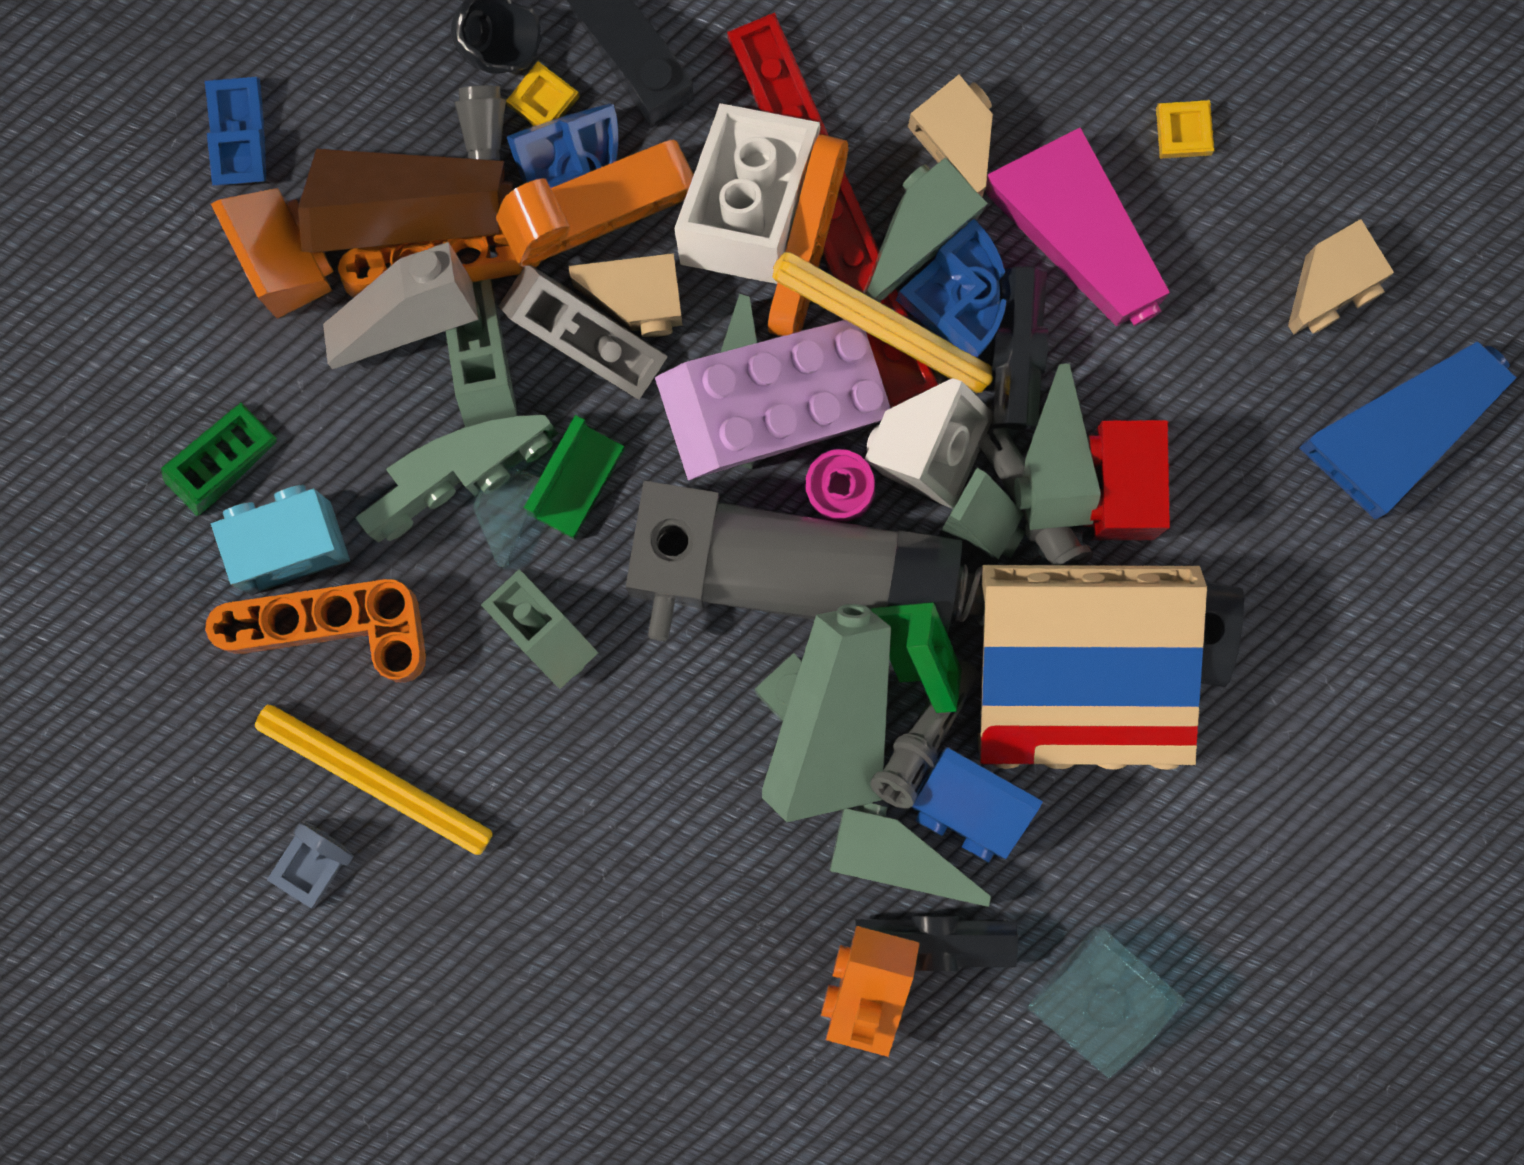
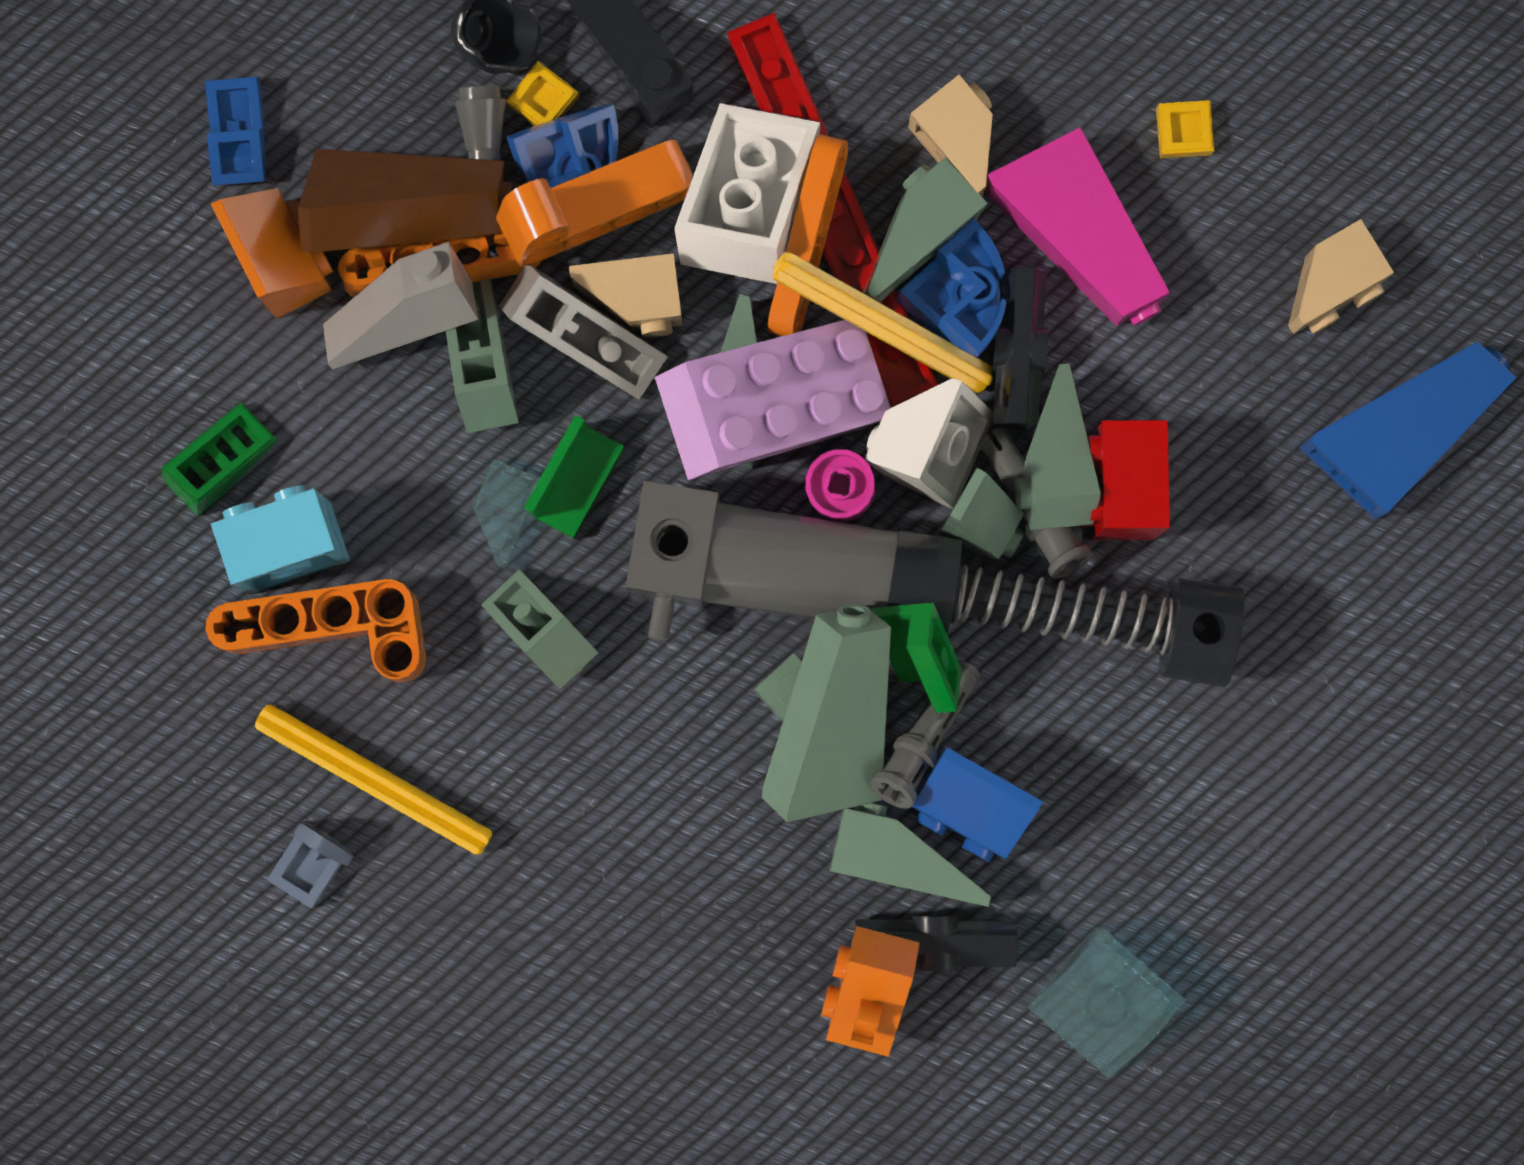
sand green slope [355,415,559,543] -> none
panel [978,565,1207,770] -> none

